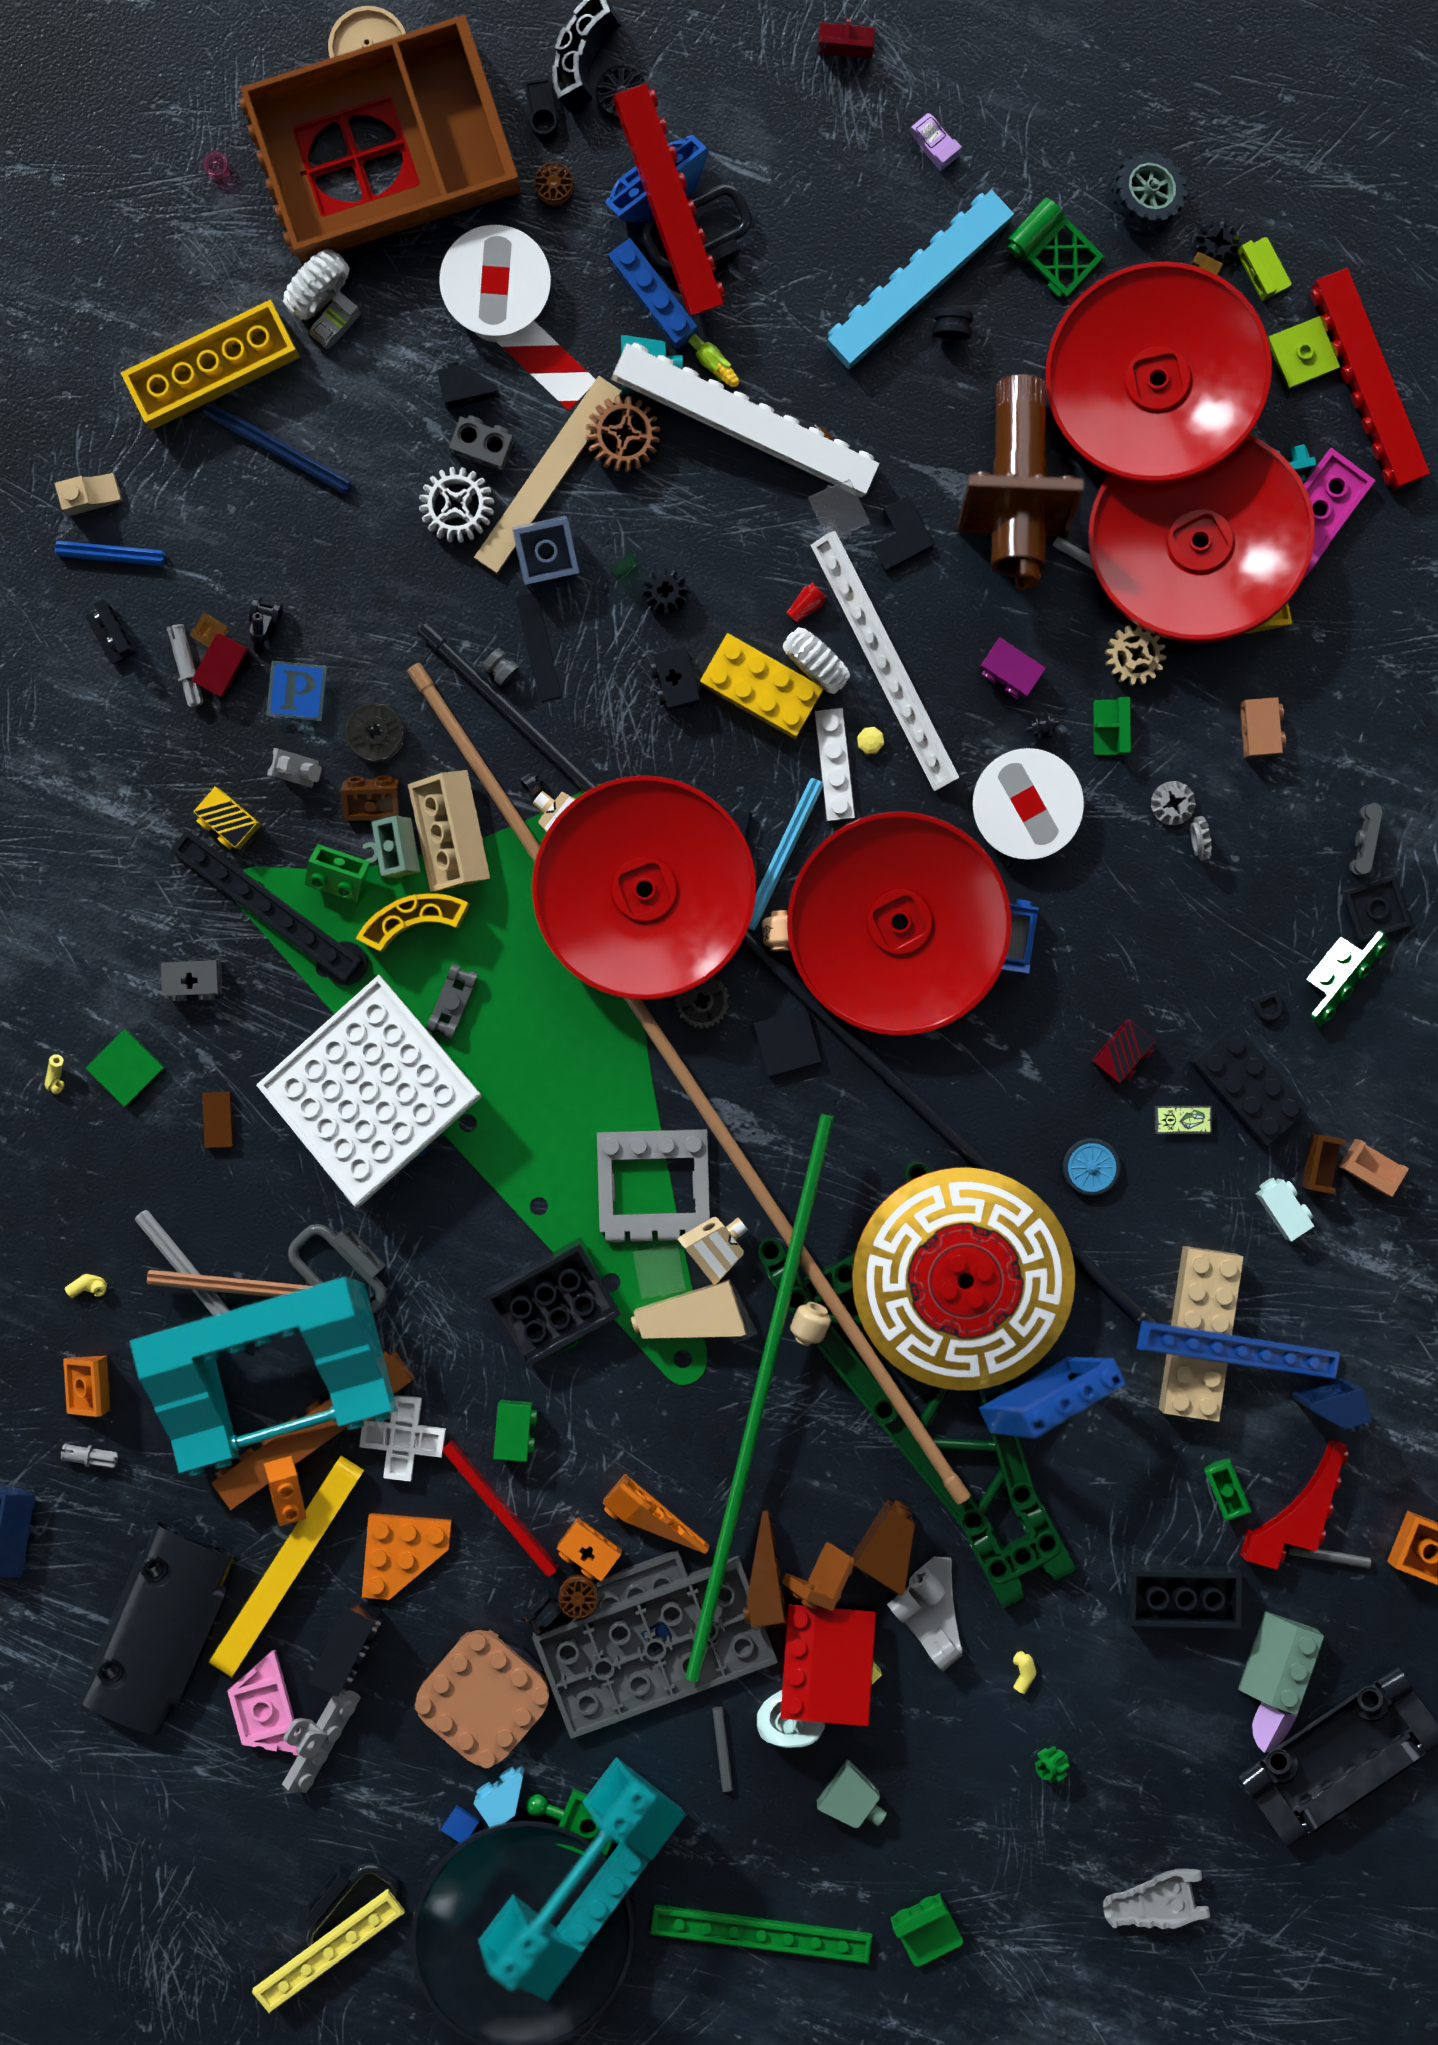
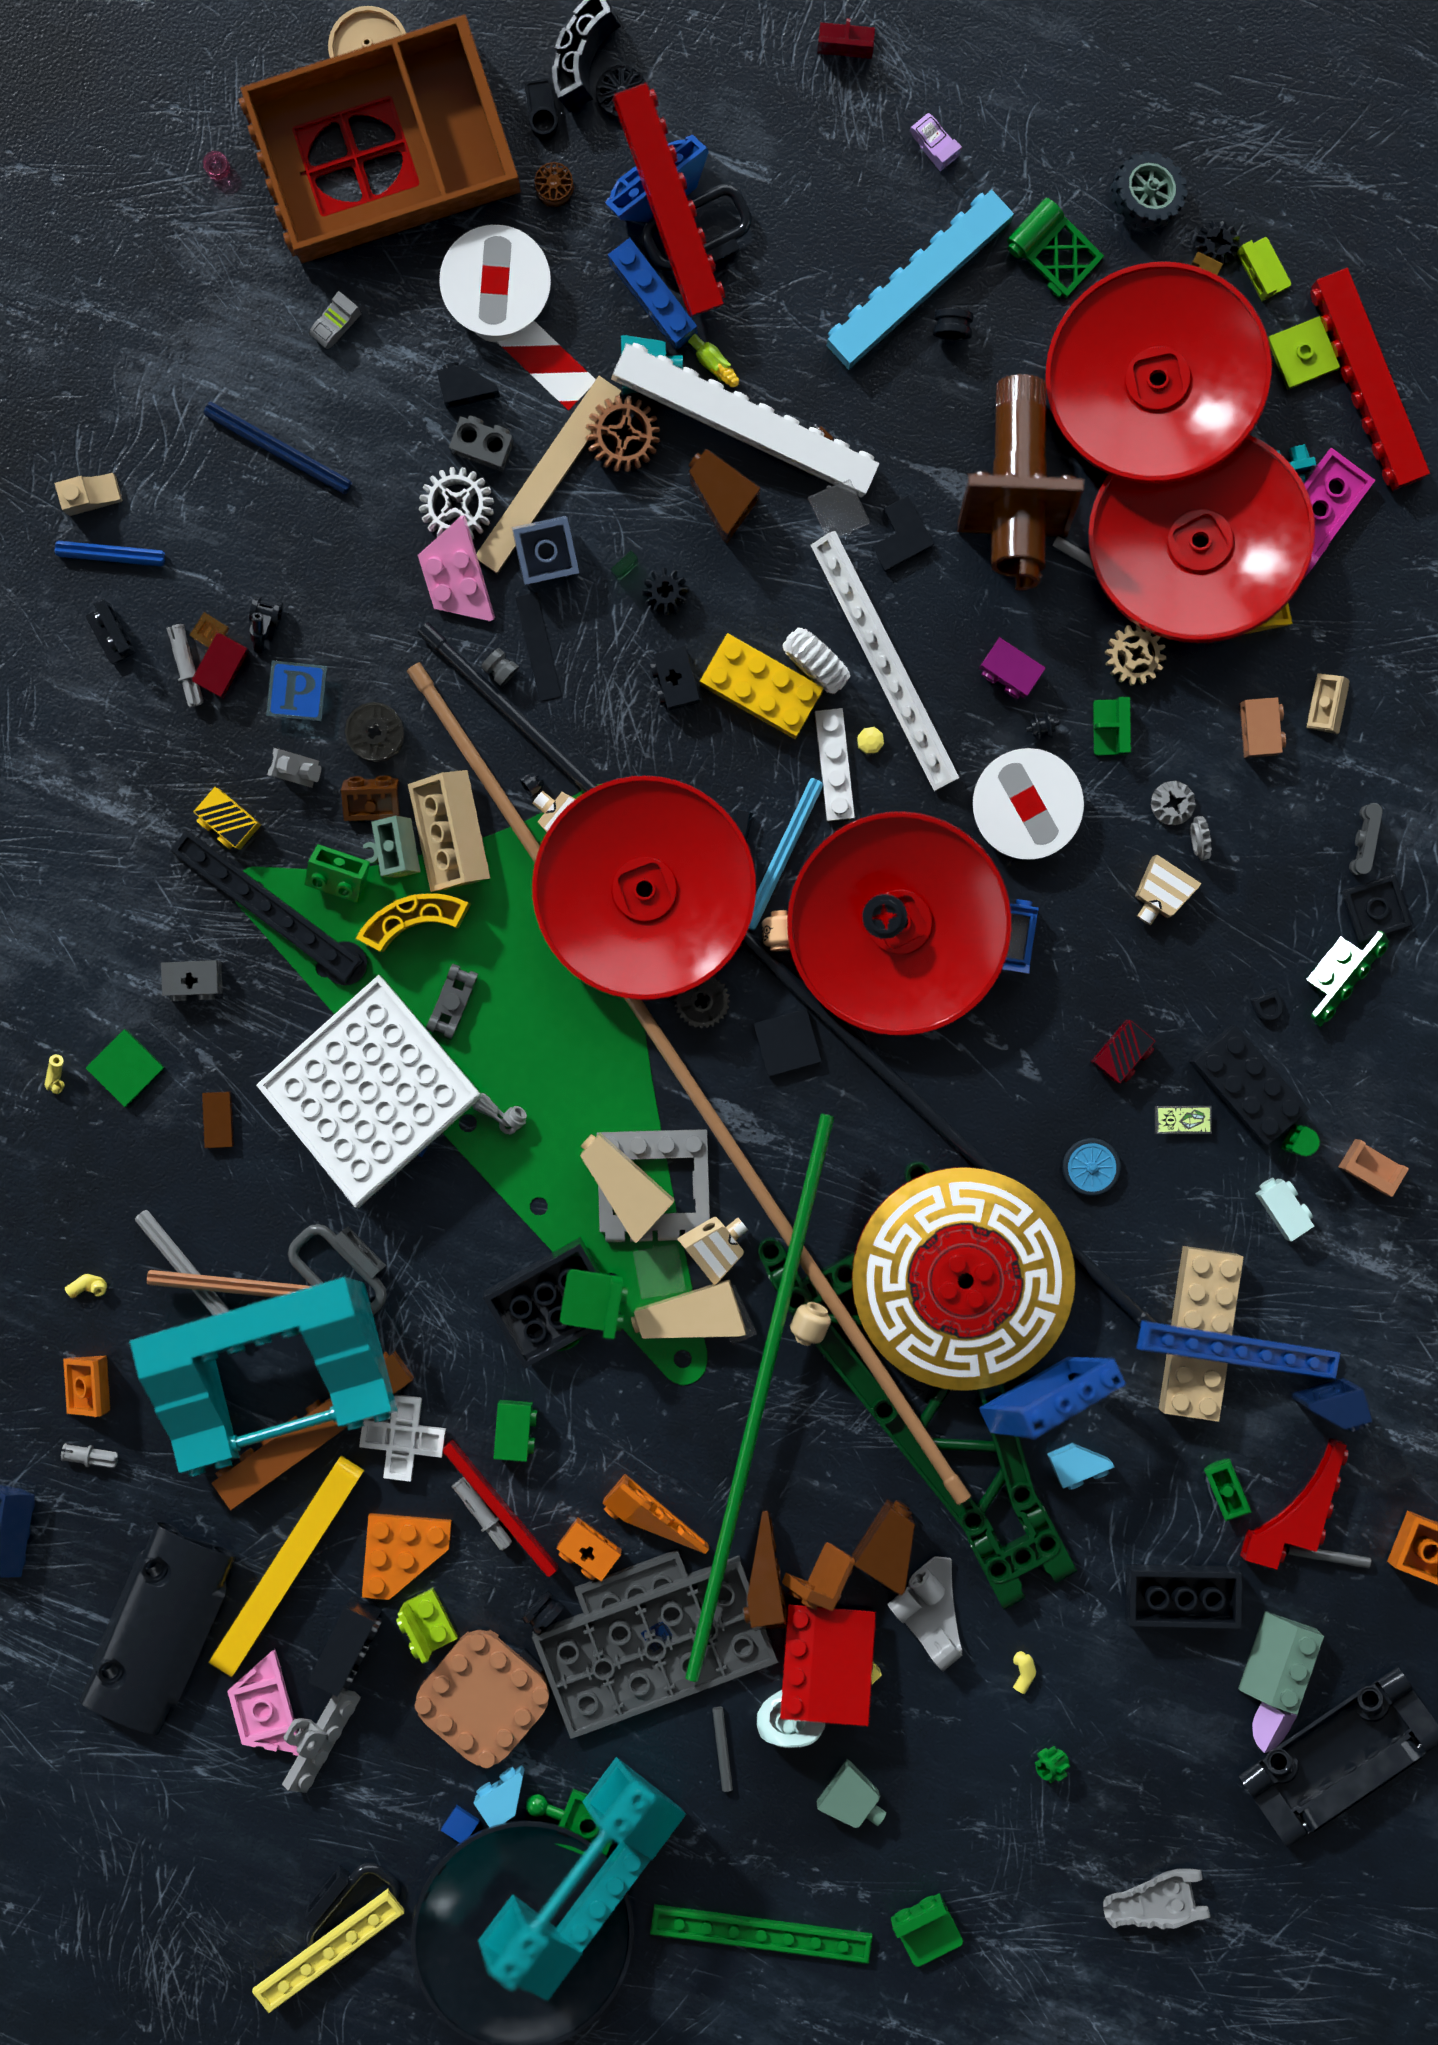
yellow brick [121,299,300,430] -> none
orange brick [264,1456,307,1527] -> none
white gear [283,249,350,320] -> none
reddish brown wheel [558,1574,598,1619] -> none
red cone [786,583,827,623] -> none
reddish brown panel [1302,1133,1345,1194] -> none
none -> lime bracket [396,1588,458,1664]
none -> bright pink wing [418,515,495,621]
none -> light grey axle [451,1477,512,1550]
none -> light grey piece [472,1093,527,1134]
none -> green bracket [560,1269,628,1339]
none -> tan slope [580,1133,674,1243]
none -> reddish brown slope [688,449,760,543]
none -> black gear [862,894,907,939]
none -> medium azure slope [1047,1443,1114,1490]
none -> tan torso [1135,855,1201,925]
none -> green brick [1281,1124,1320,1156]
none -> tan slope [1307,673,1349,734]

